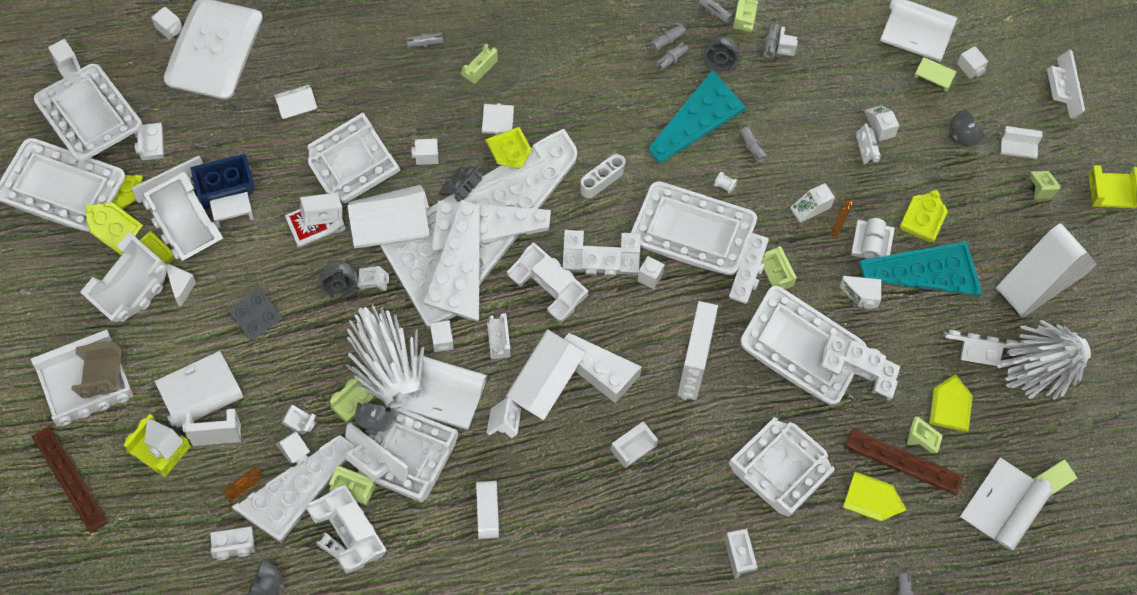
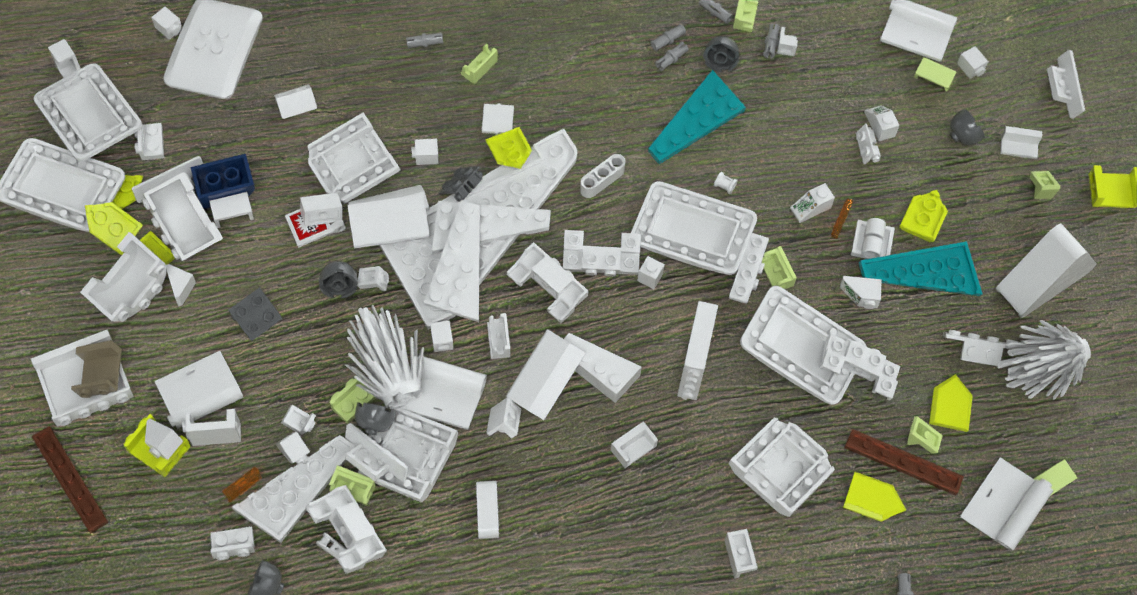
light grey pin [739,127,767,163] -> none

